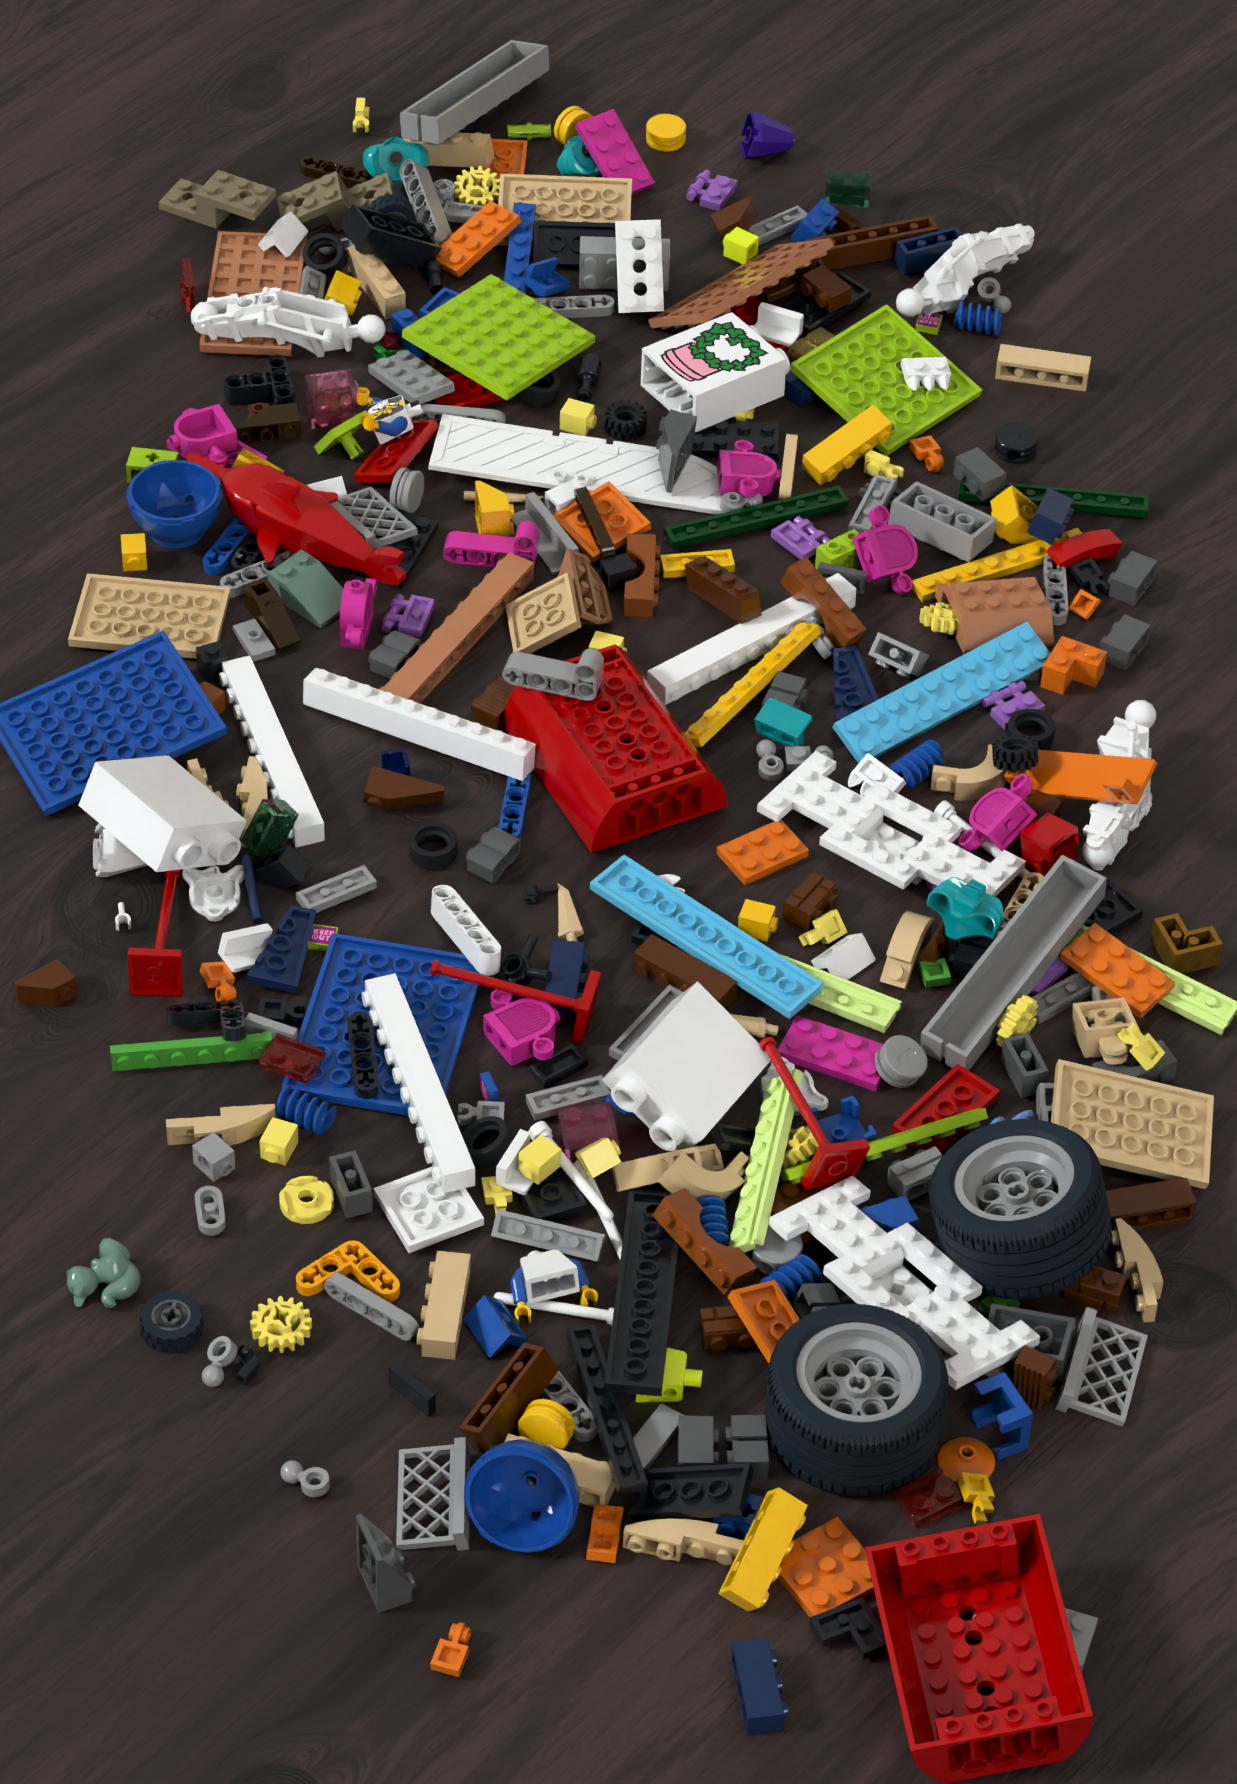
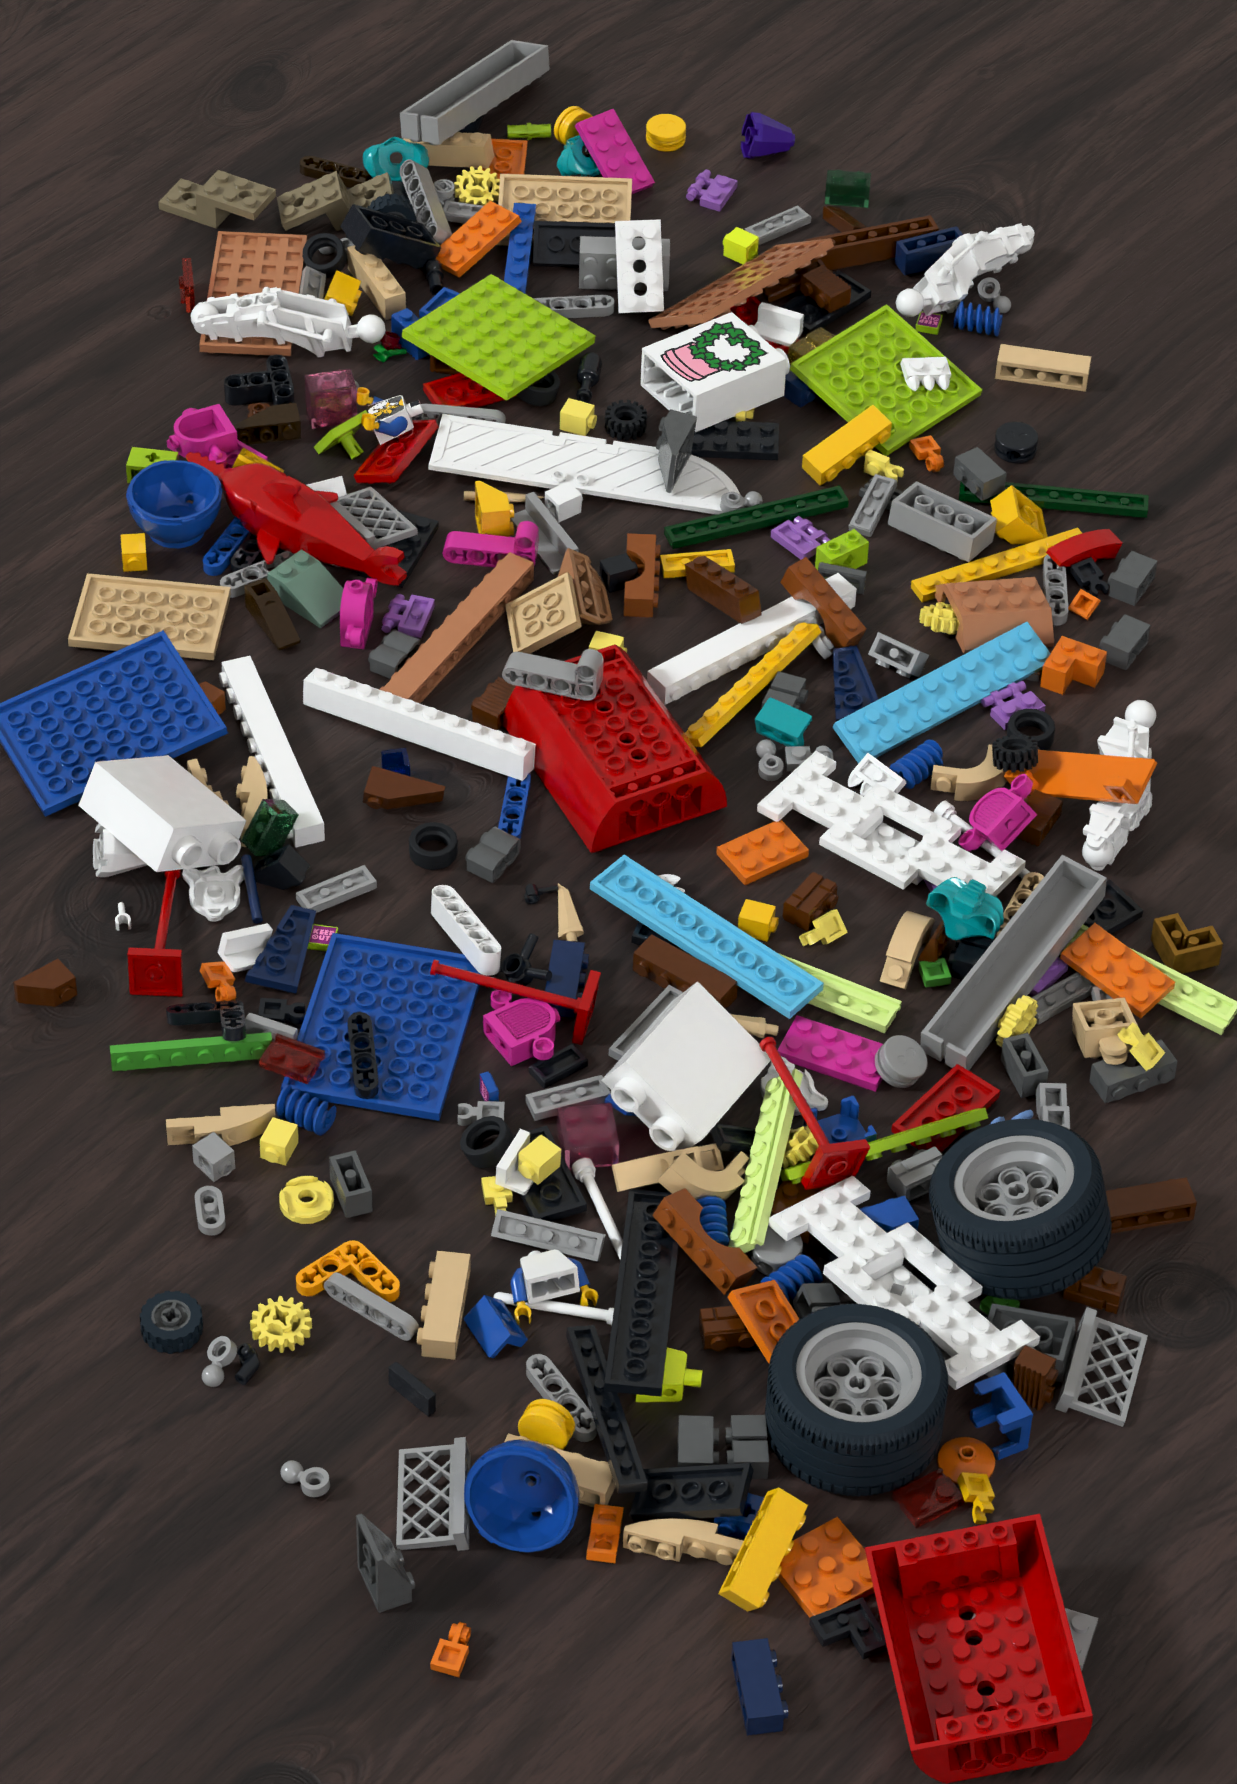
sand green animal [66,1238,141,1308] -> none
black brick [196,641,228,683] -> none
light grey plate [233,619,275,662] -> none
white panel [258,211,308,257] -> none
light yellow plate [353,98,370,133] -> none
white brick [361,973,475,1193] -> none
light grey plate [368,350,455,404] -> none
white plate [373,1166,484,1253] -> none
light grey head [390,467,424,514] -> none
reddish brown brick [459,1343,559,1453] -> none
blue bracket [523,257,571,297] -> none
white piece [528,1121,614,1221] -> none
orange plate [552,481,651,563] -> none
dark brown beam [574,486,616,559] -> none
light yellow brick [575,1138,621,1178] -> none
light grey tile [633,1403,683,1469] -> none
reddish brown slope [710,197,757,243] -> none
dark pink piece [717,440,781,498] -> none
tan beam [779,434,798,500] -> none
blue brick [791,198,839,242] -> none
white panel [811,933,875,980] -> none
dark pink piece [852,505,918,595] -> none
red plate [1020,813,1079,877] -> none
dark blue brick [1026,487,1074,545] -> none
tan plate [1051,1059,1214,1189] -> none
tan slope [1110,1218,1164,1323] -> none

